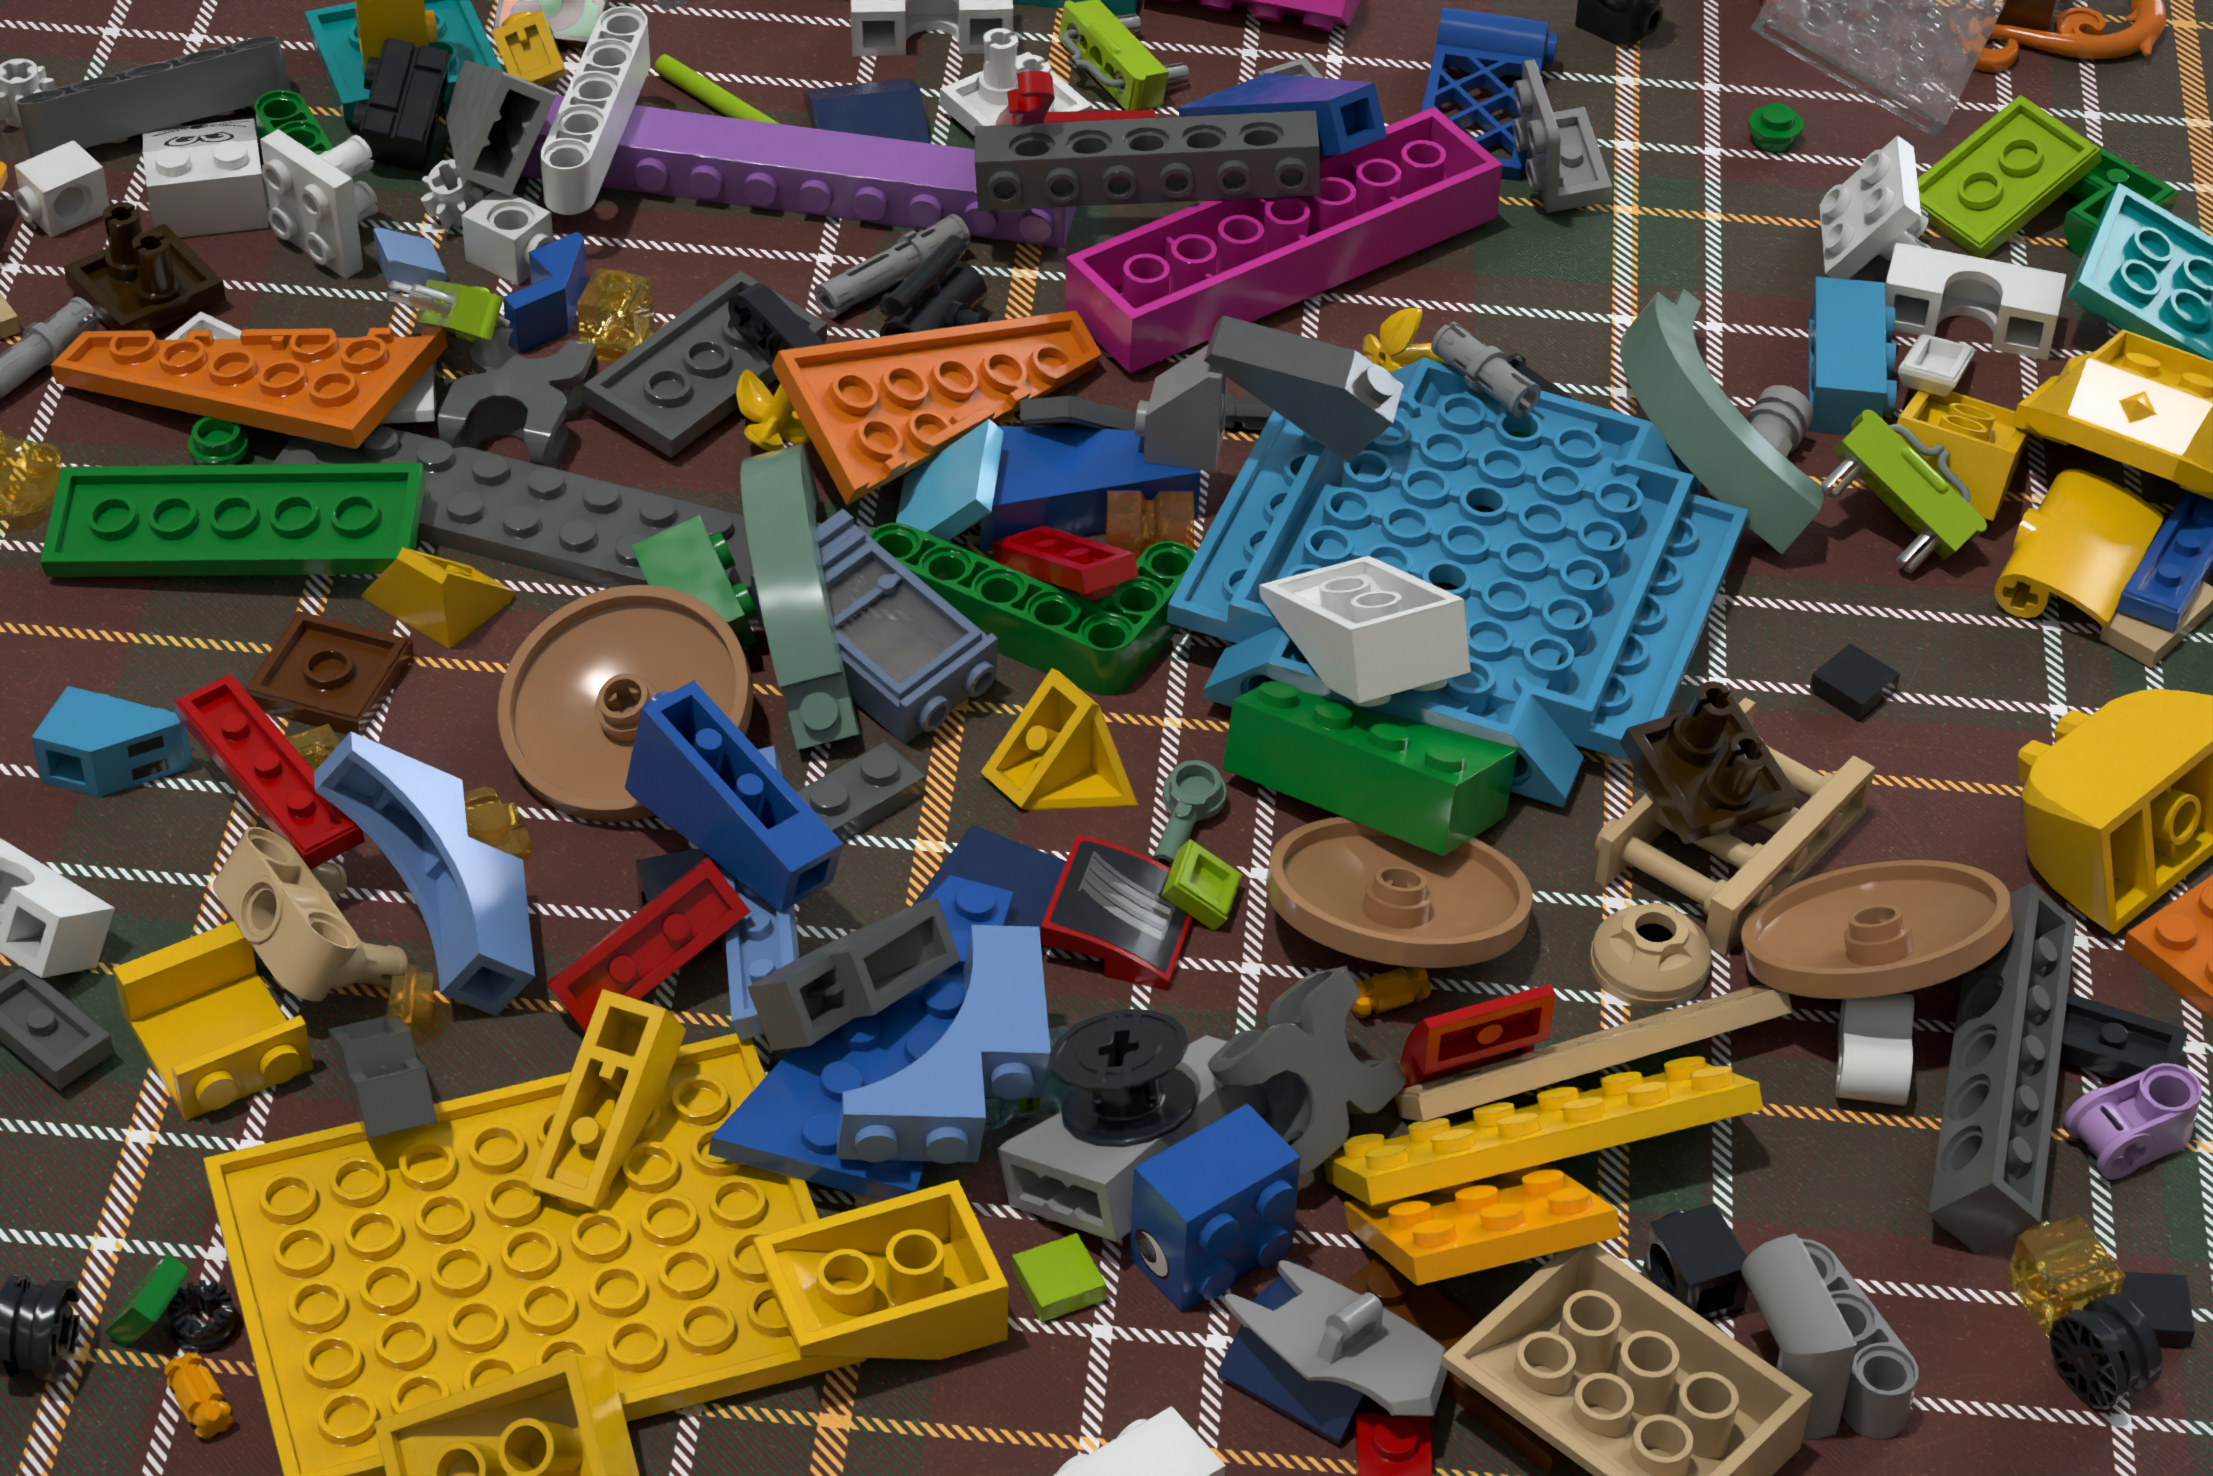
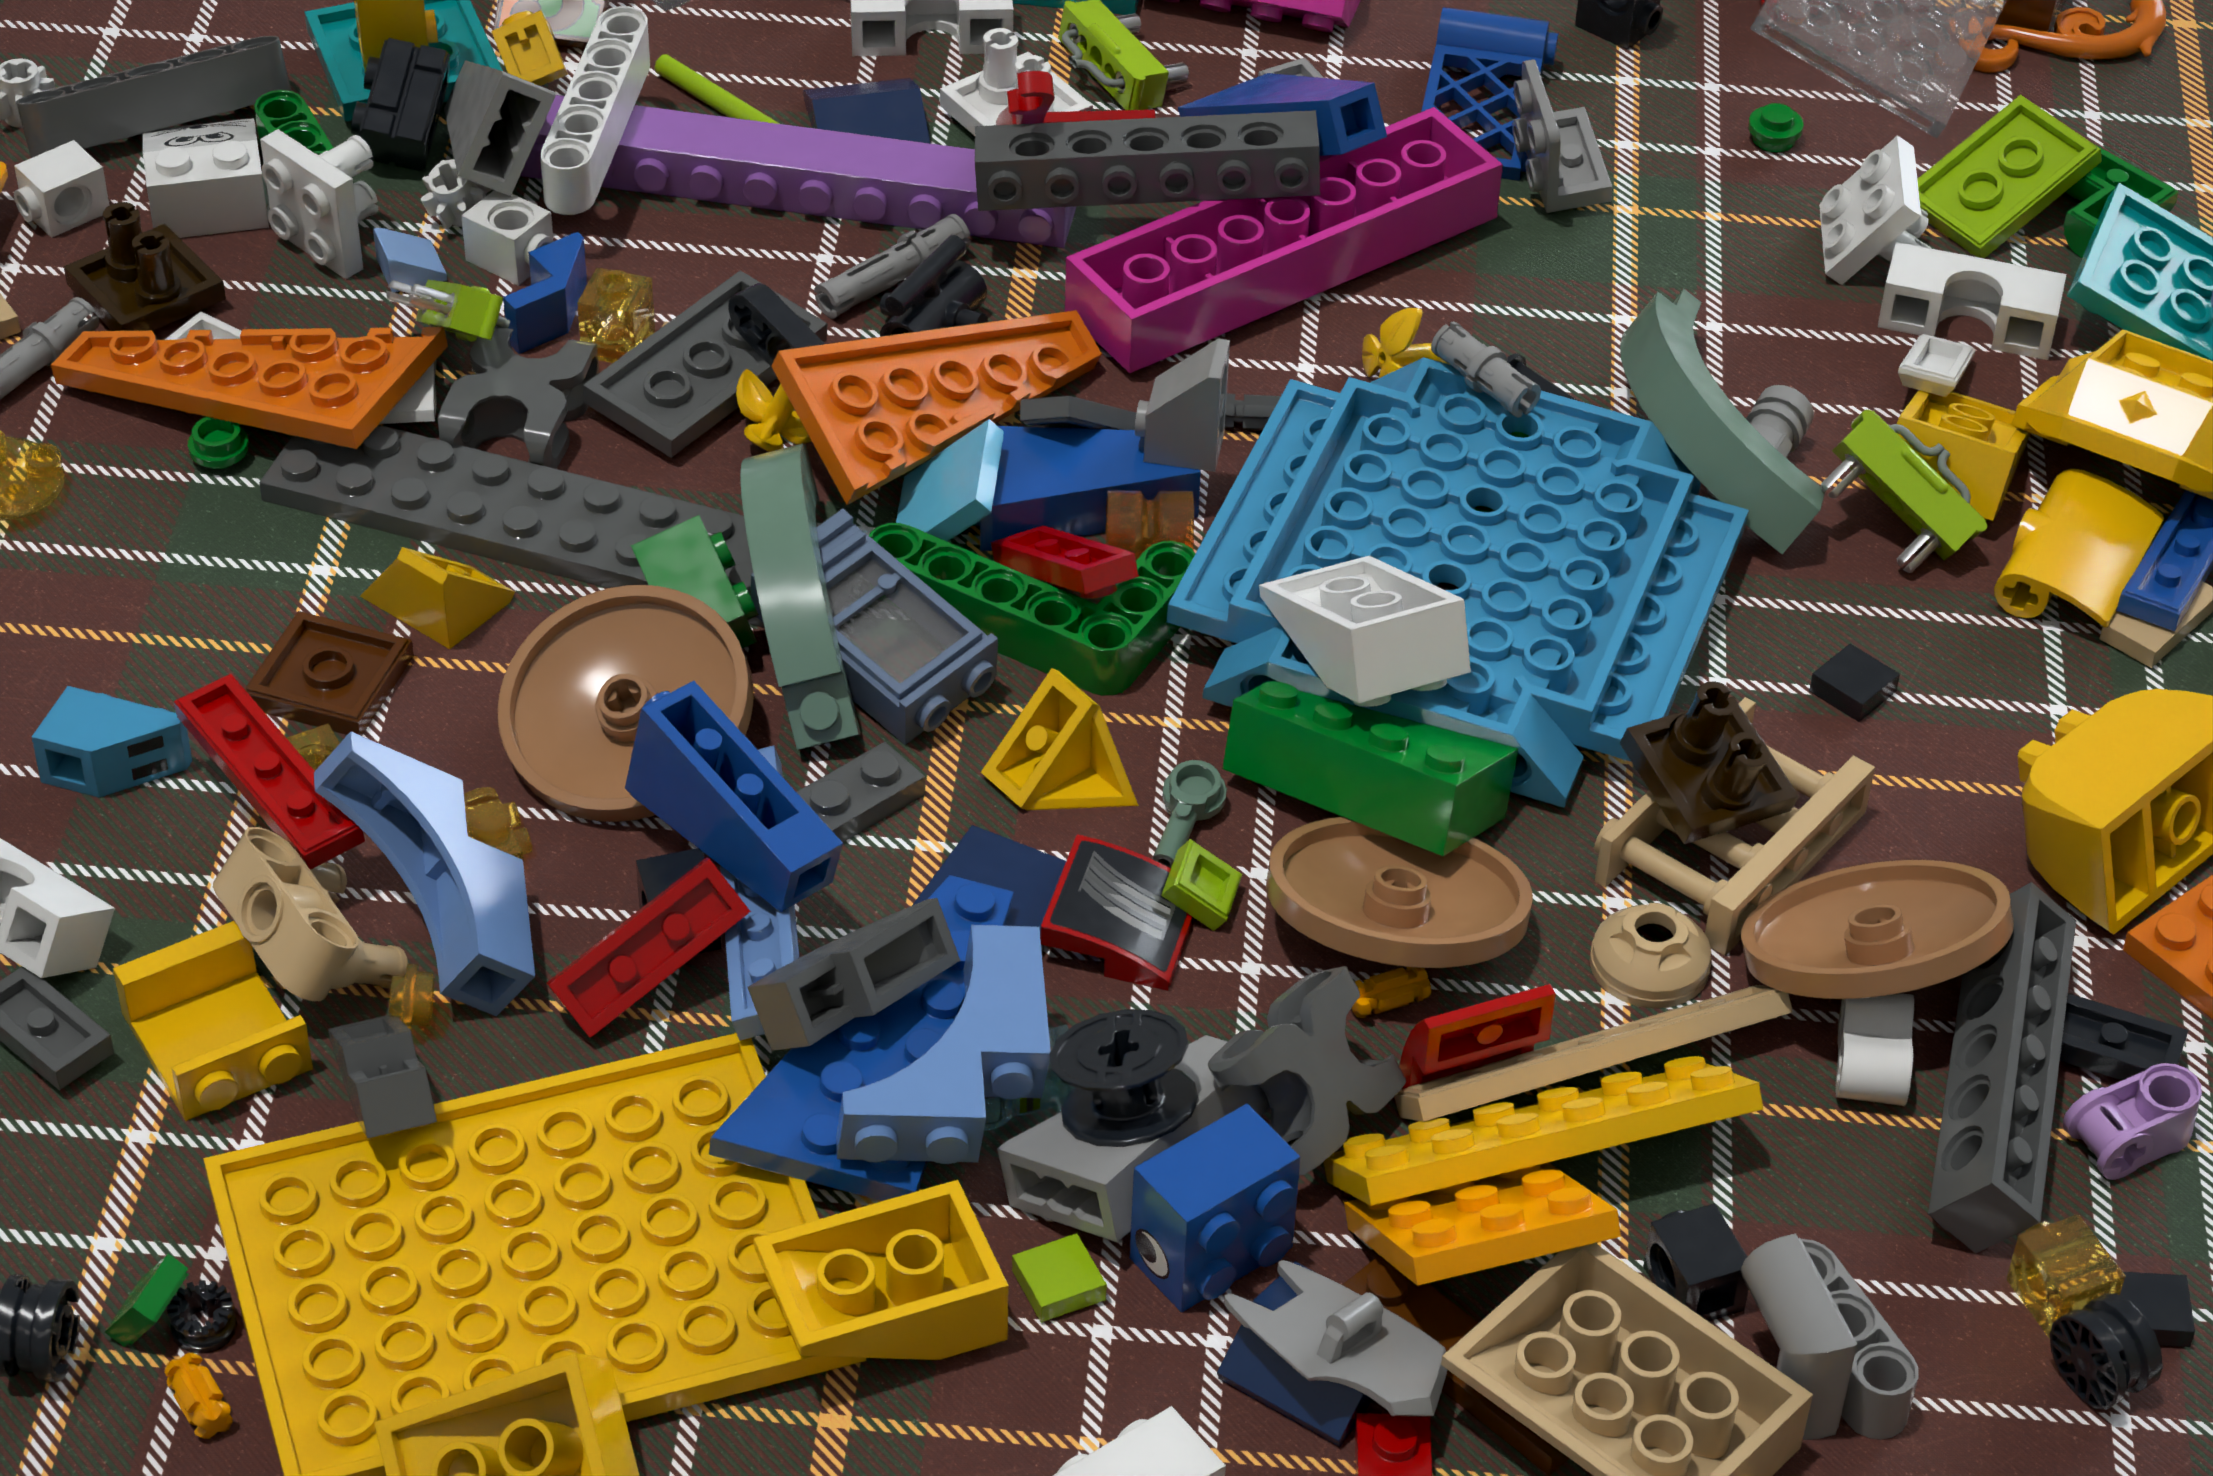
green plate [40,463,426,577] -> none
yellow slope [528,989,686,1210] -> none
dark grey slope [1204,315,1404,463] -> none
dark azure brick [1808,276,1897,435] -> none

